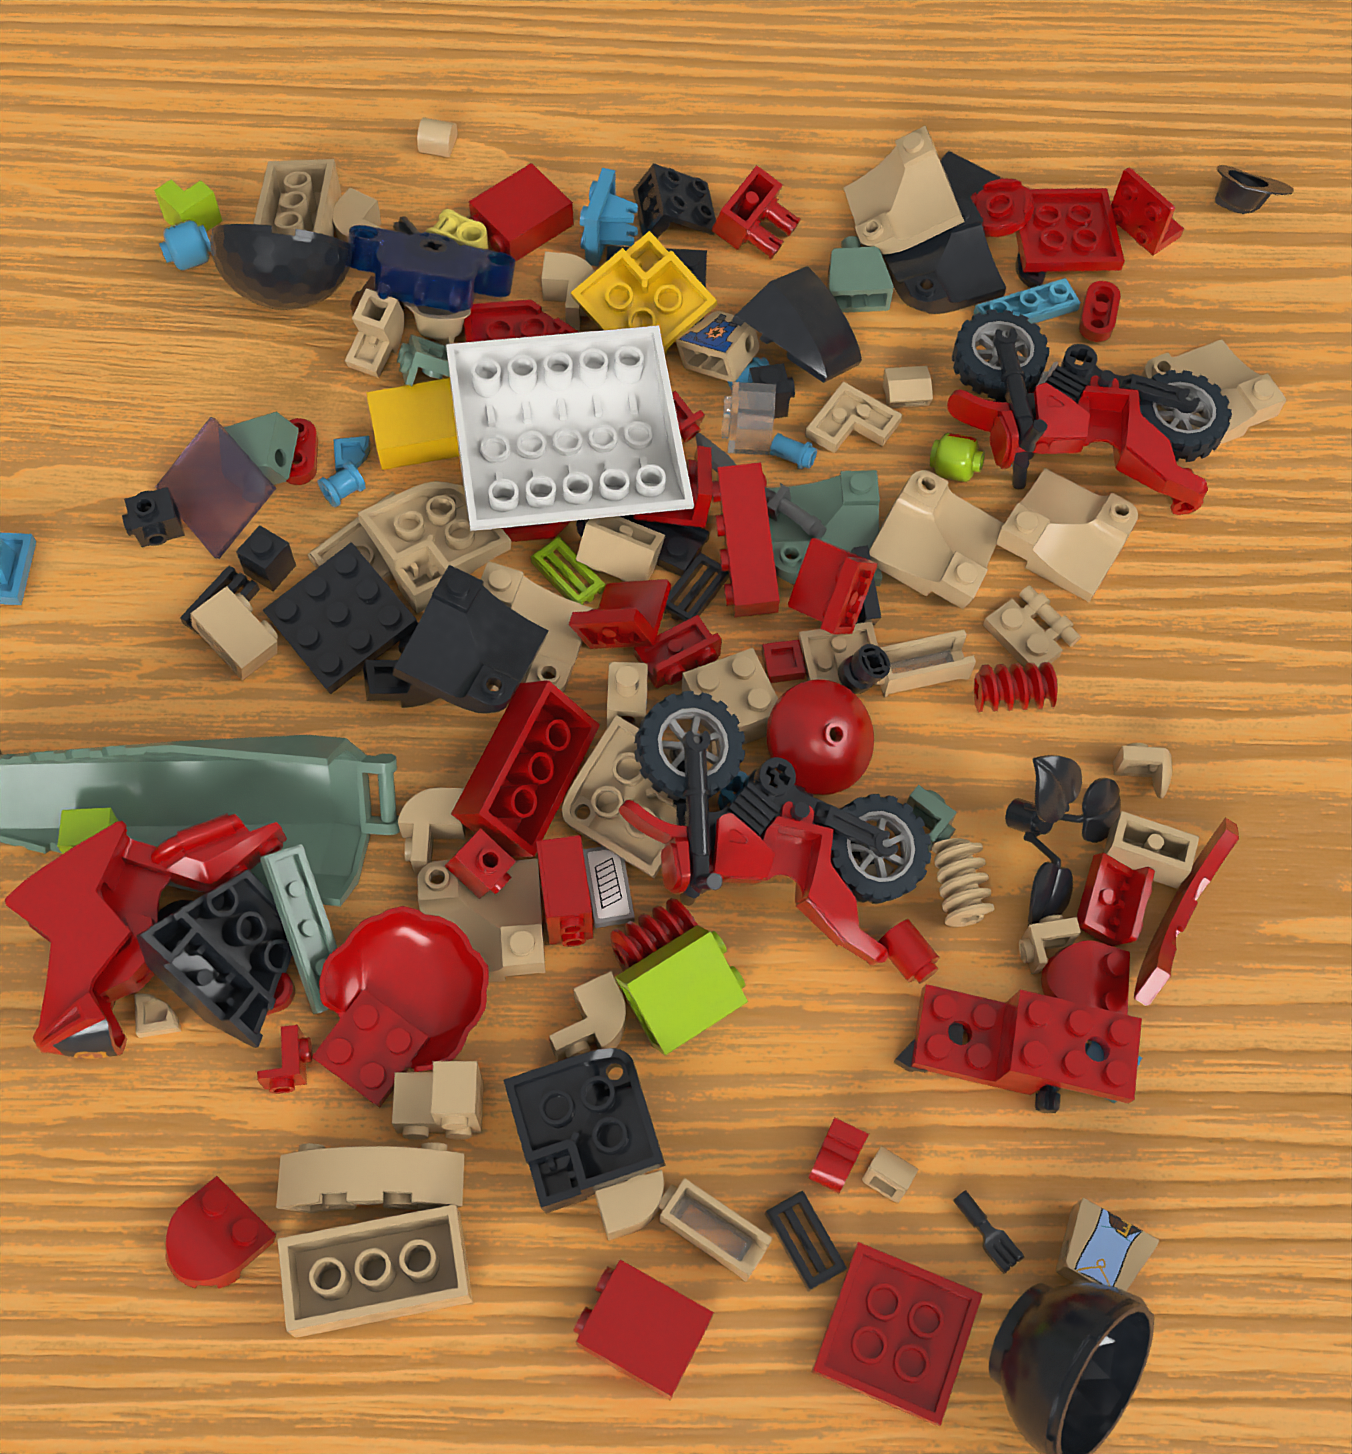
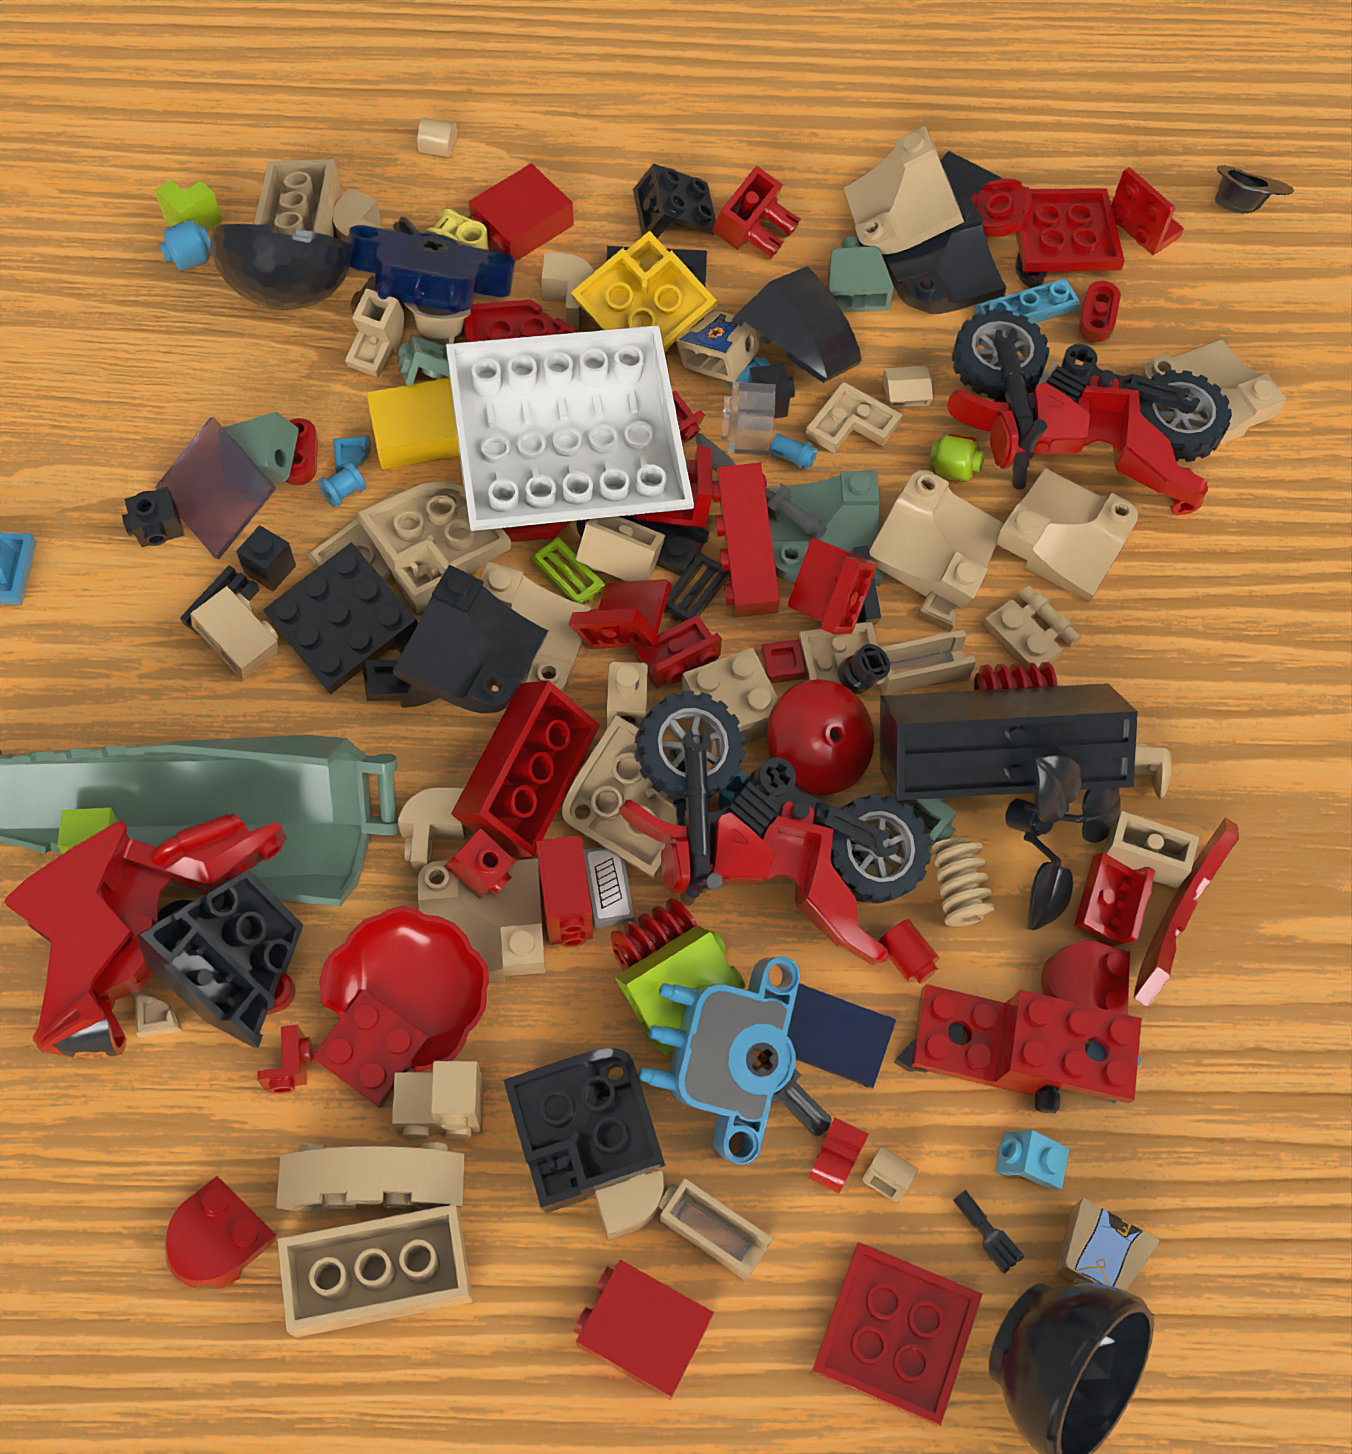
sand green tile [260,844,338,1015] -> none
tan brick [549,971,626,1061] -> none
dark azure plate [580,168,638,267] -> none
black tile [765,1190,847,1292] -> none
tan bracket [1019,915,1081,974] -> none
none -> piece [638,957,832,1165]
none -> clear blue piece [787,983,896,1089]
none -> black brick [880,683,1138,801]
none -> tan tile [918,591,956,632]
none -> medium azure bracket [996,1130,1069,1190]

